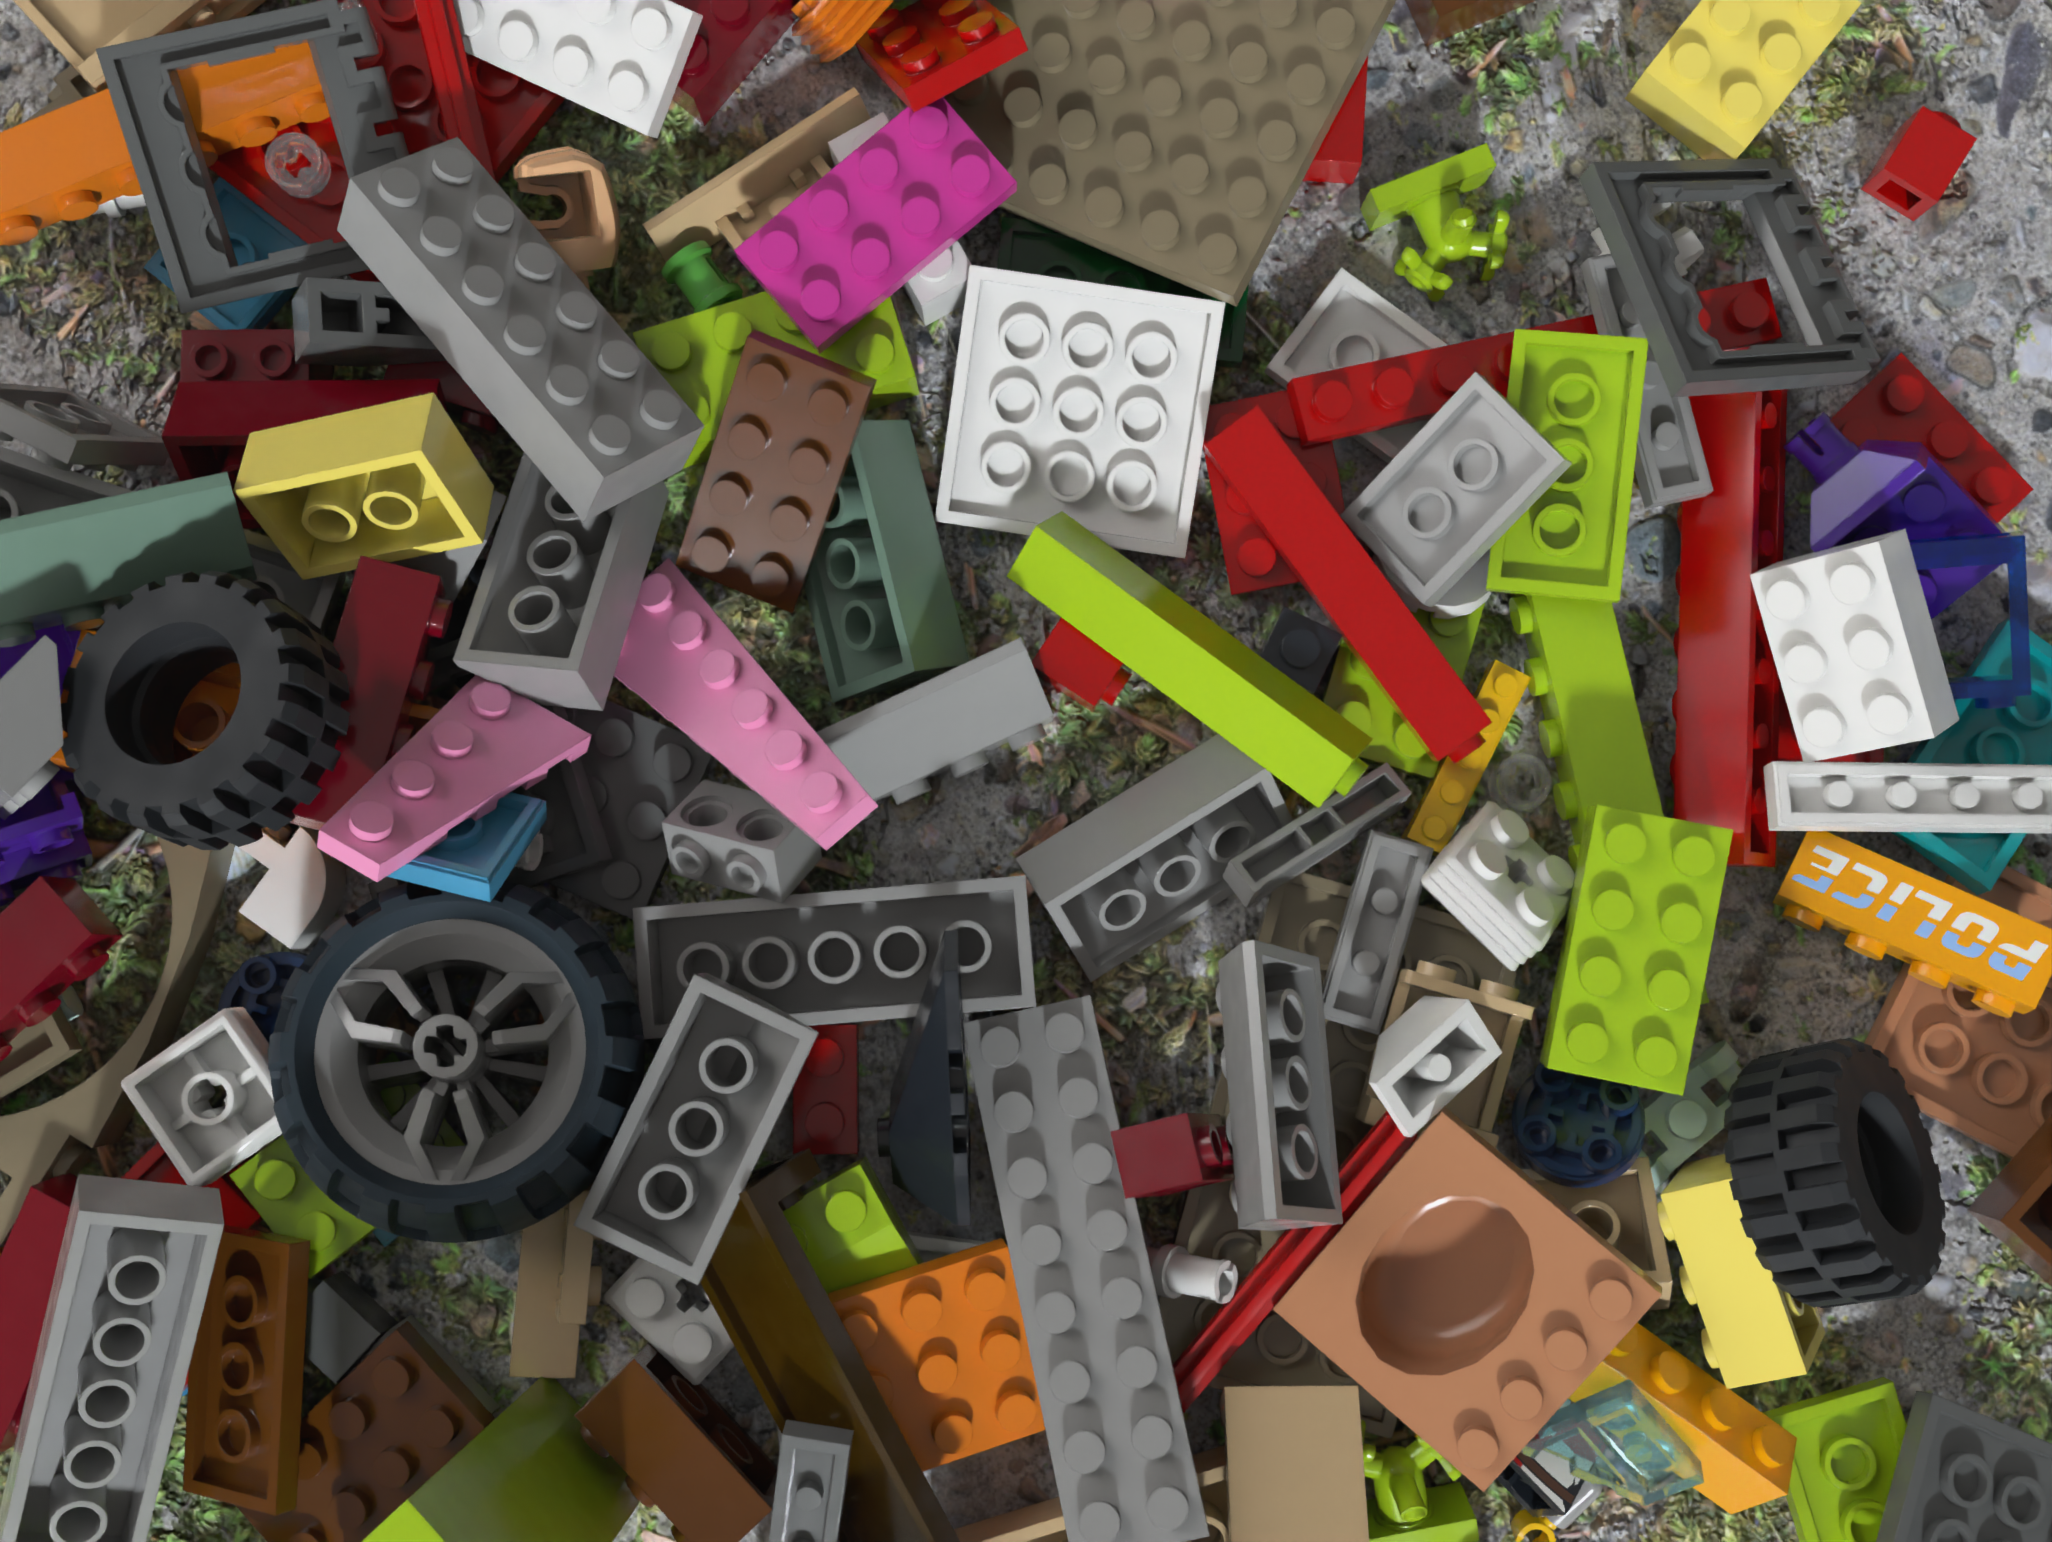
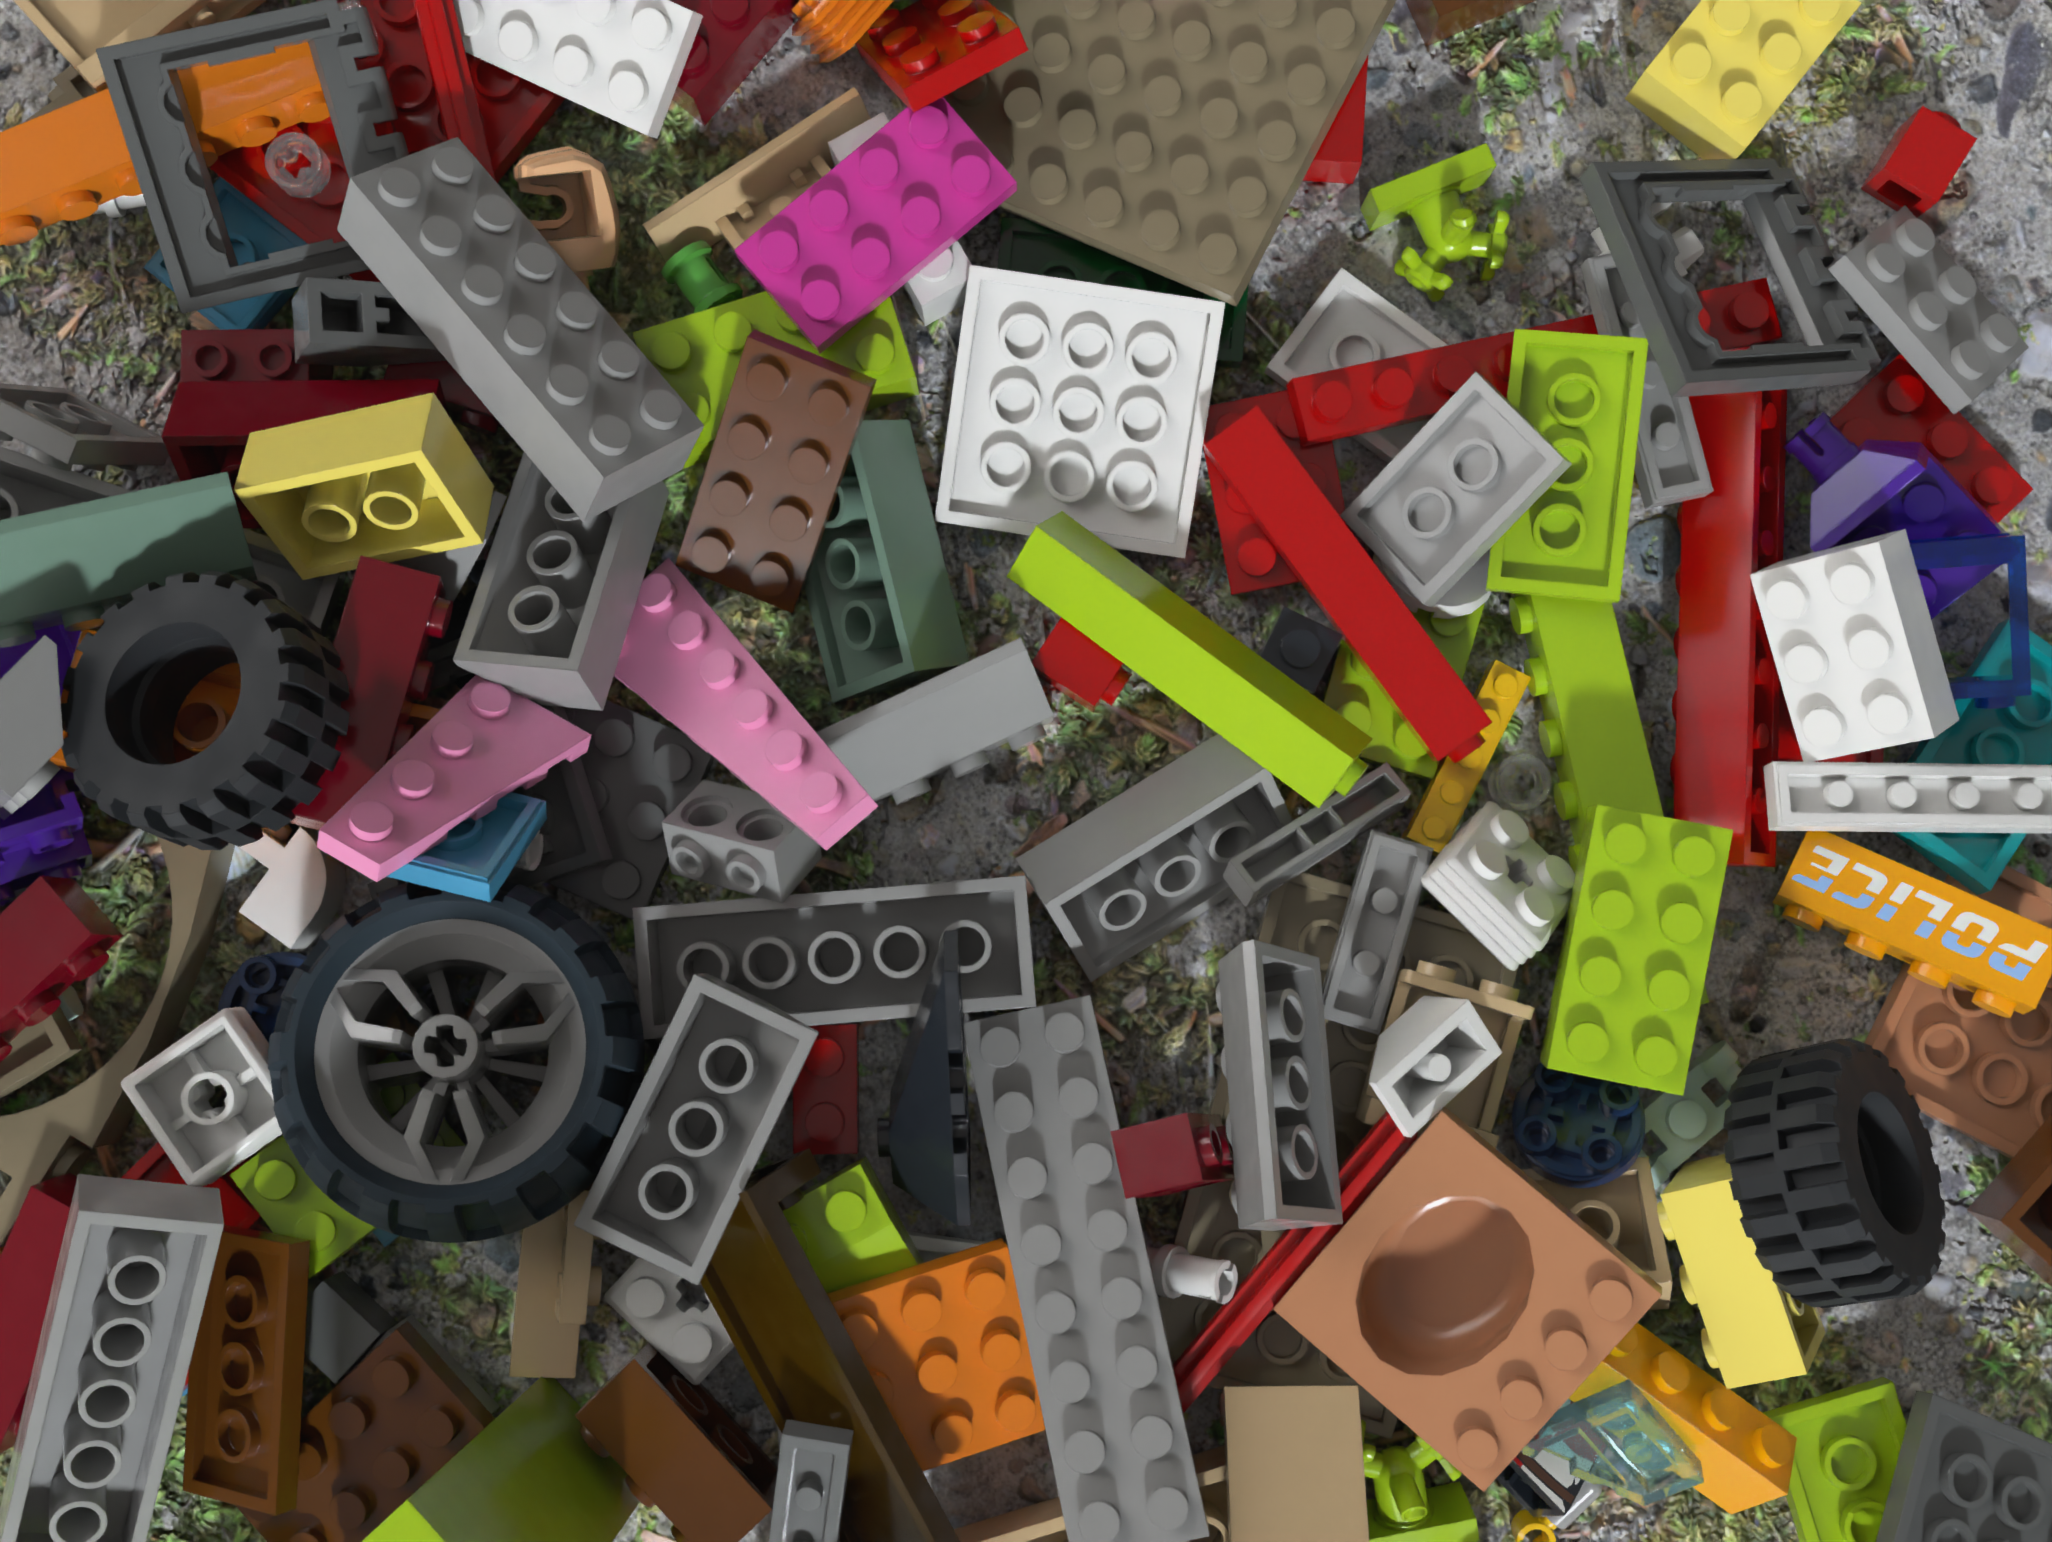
none -> light grey plate [1828,206,2029,414]

